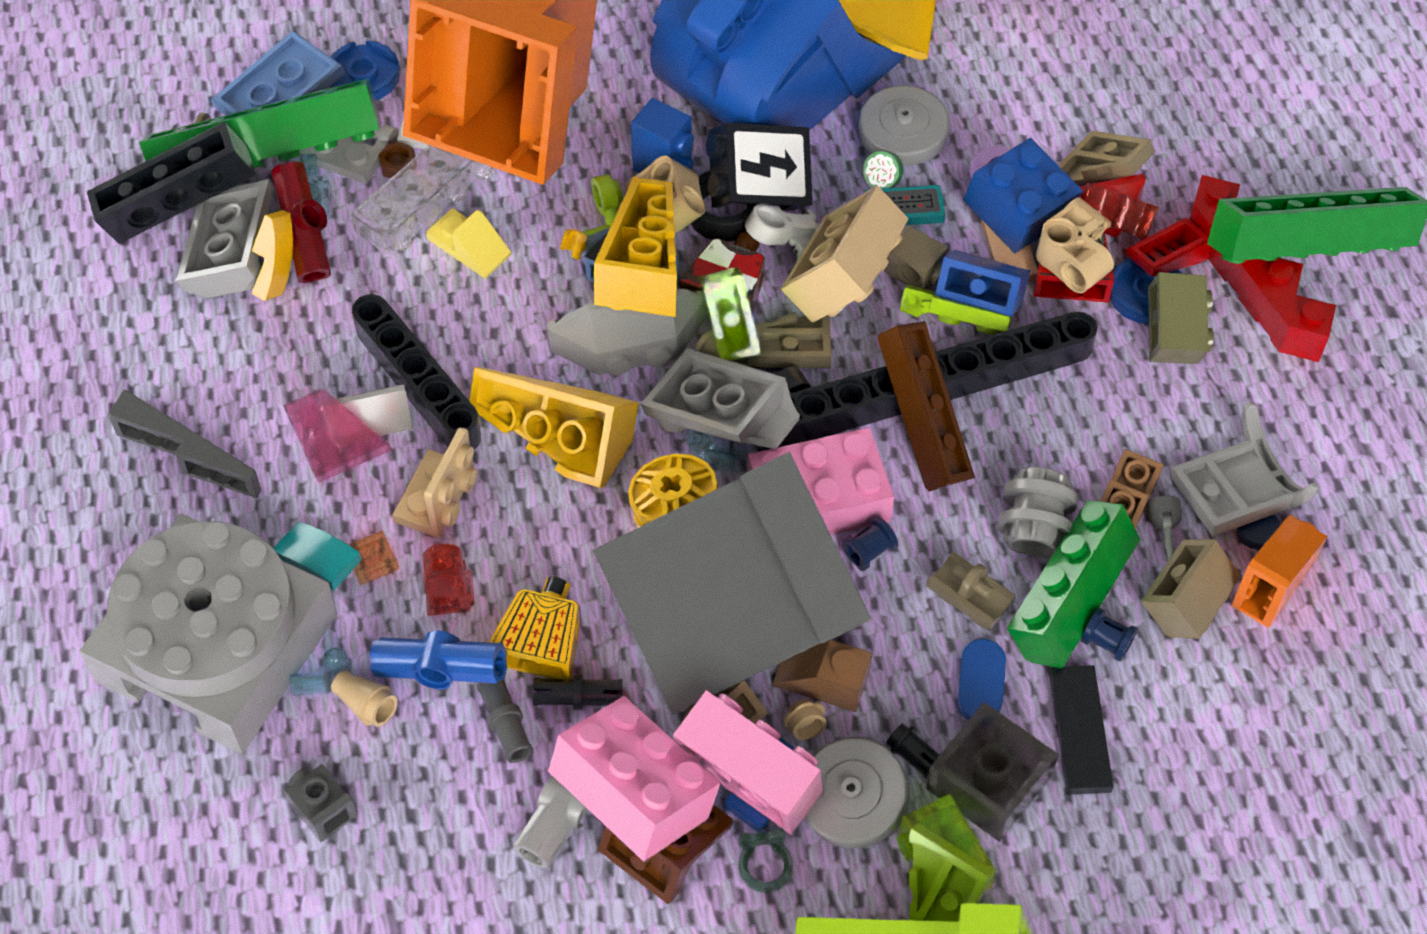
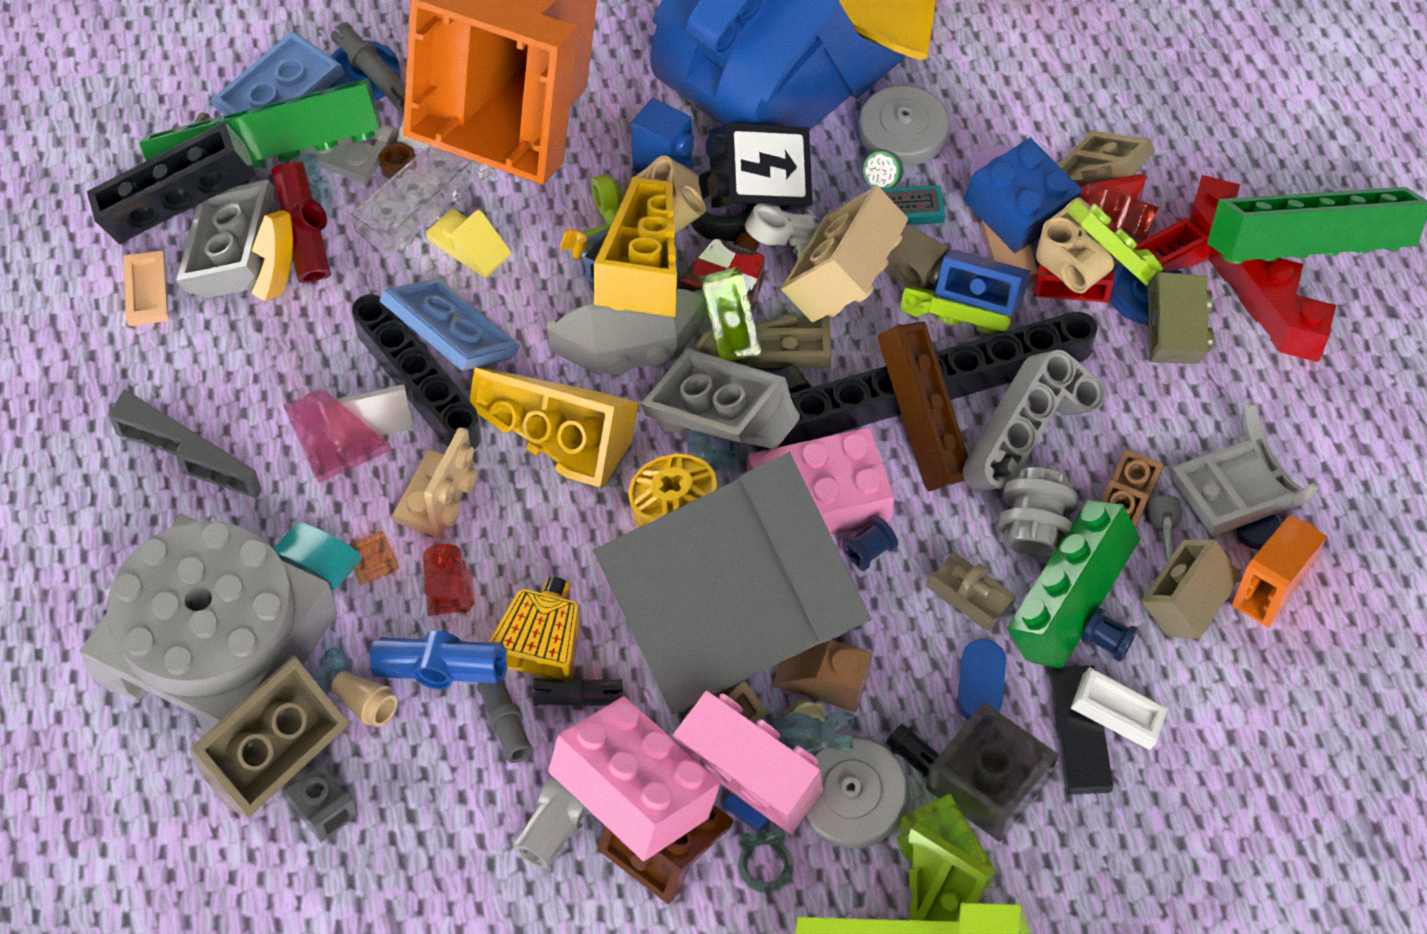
none -> light nougat tile [123,250,169,326]
none -> dark tan slope [189,656,349,818]
none -> dark grey pin [331,22,406,111]
none -> medium blue tile [380,278,520,371]
none -> clear light blue plate [773,711,854,753]
none -> light grey beam [963,350,1105,491]
none -> lime hinge [1067,199,1164,286]
none -> white tile [1071,667,1168,750]

